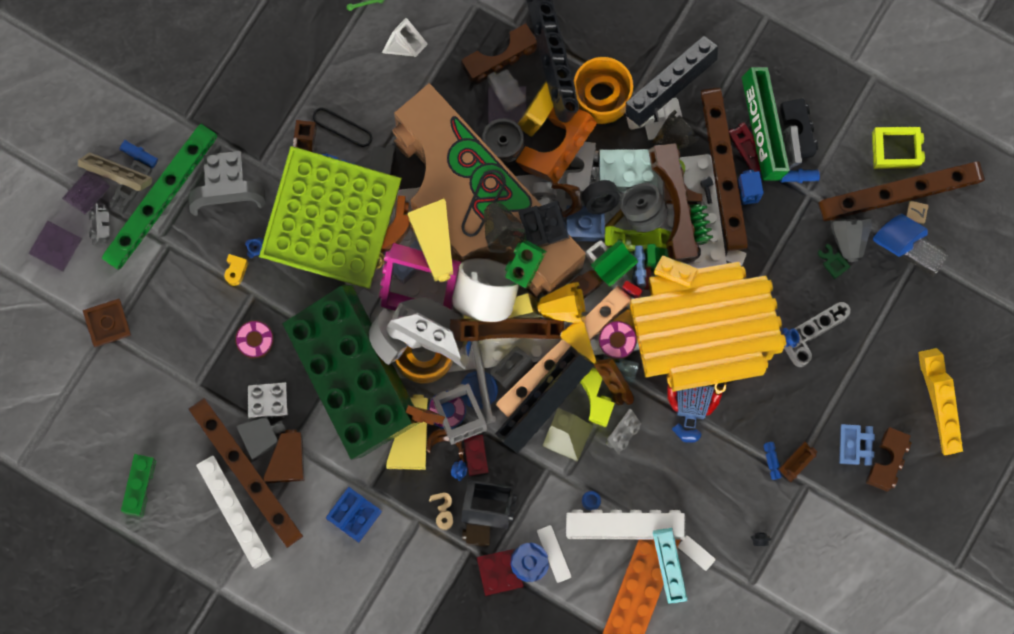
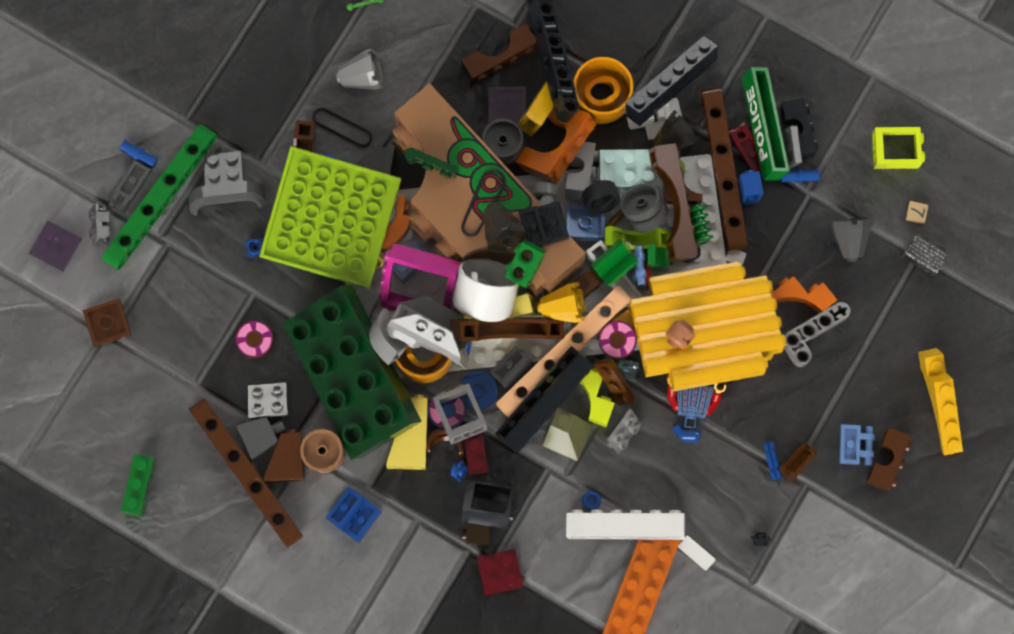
clear purple plate [62,171,110,215] -> none
dark tan plate [78,153,152,191] -> none
white arch [196,456,272,569] -> none
yellow leg [224,254,249,286] -> none
white slope [382,18,427,57] -> none
dark orange plate [406,405,445,425] -> none
light yellow slope [408,199,453,282] -> none
tan leg [429,493,453,530] -> none
light grey bar [471,341,496,424] -> none
clear panel [488,70,526,112] -> none
blue tile [511,543,549,582] -> none
white sticker [537,525,571,583] -> none
reddish brown helmet [551,182,582,217] -> none
yellow sticker [560,321,596,364] -> none
red tile [622,280,642,299] -> none
tile [653,528,688,604] -> none
yellow plate [654,255,698,287] -> none
black hand [700,176,714,204] -> none
blue plate [782,328,800,348] -> none
dark green plate [817,244,850,280] -> none
reddish brown beam [818,161,985,221] -> none
blue slope [873,213,928,257] -> none
none -> medium nougat wheel [300,429,346,473]
none -> light grey cone [336,49,383,90]
none -> dark green plate [405,148,459,179]
none -> nougat head [666,320,695,349]
none -> orange arch [771,276,837,314]

